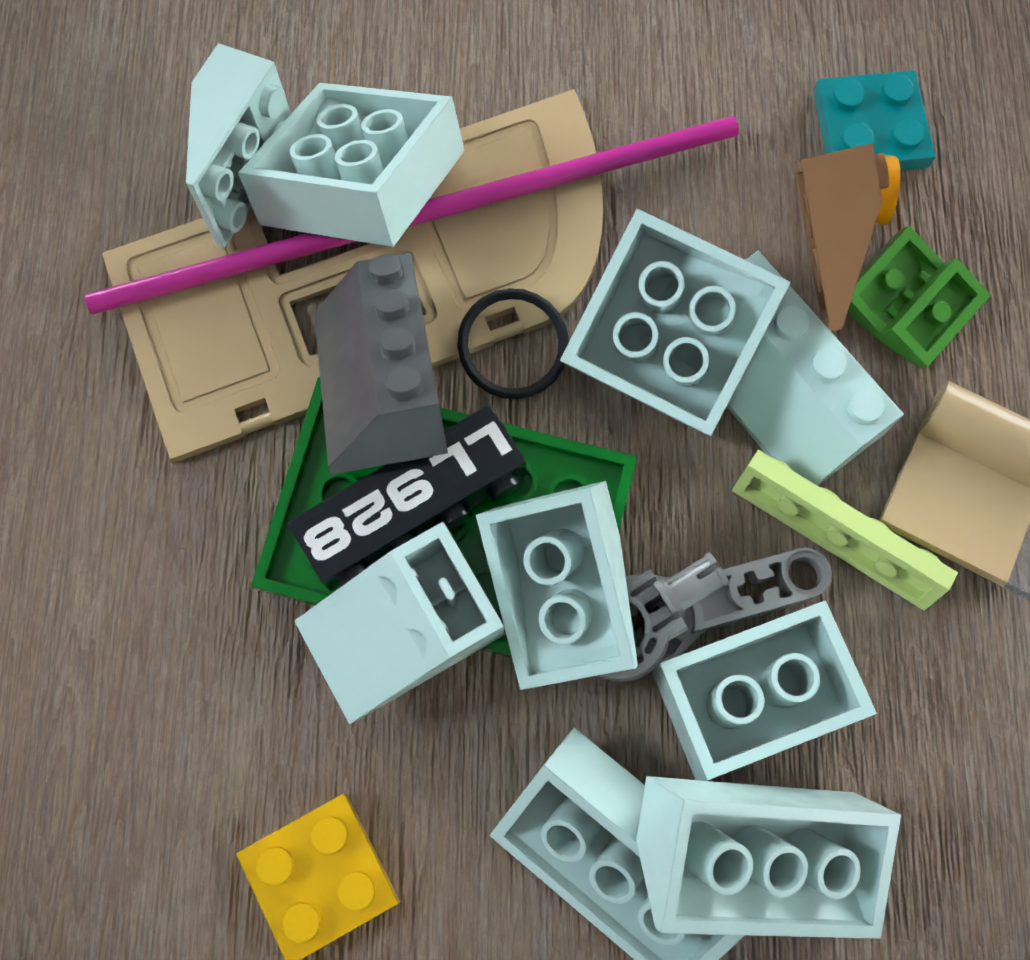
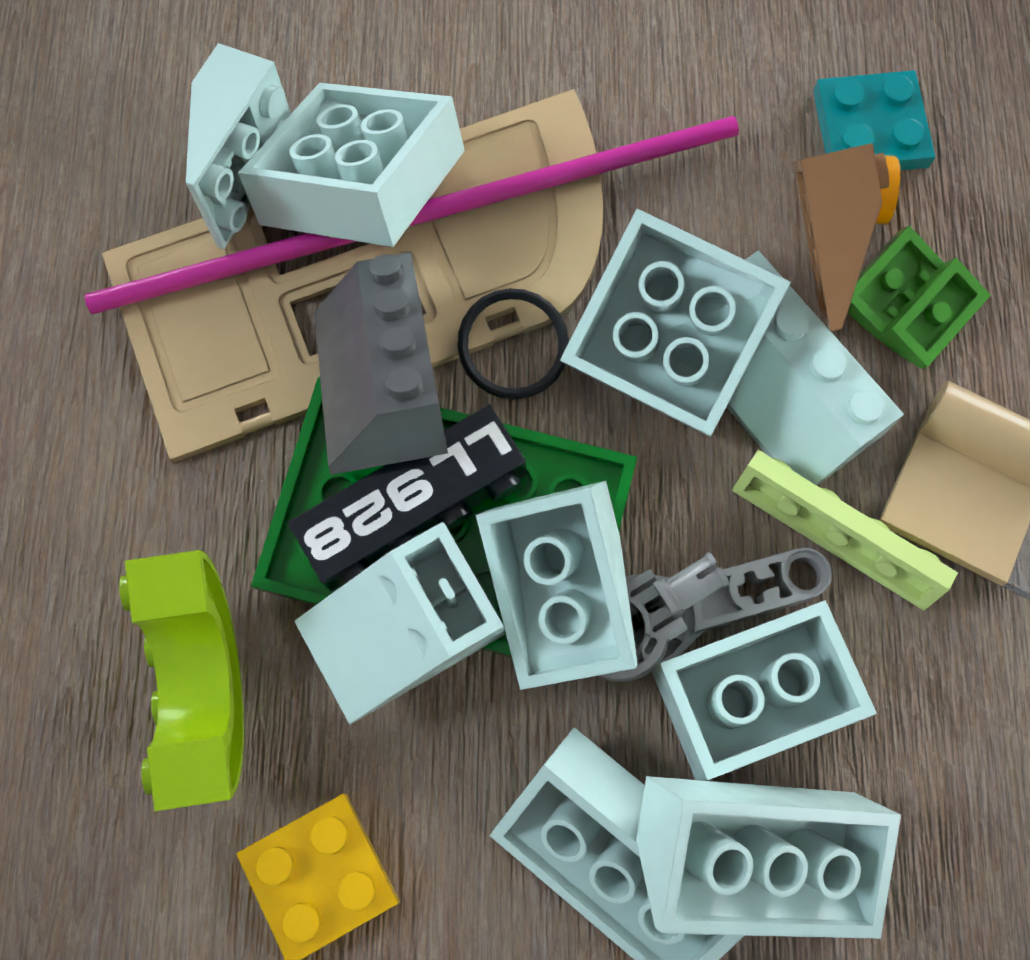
none -> lime brick [119,550,244,812]

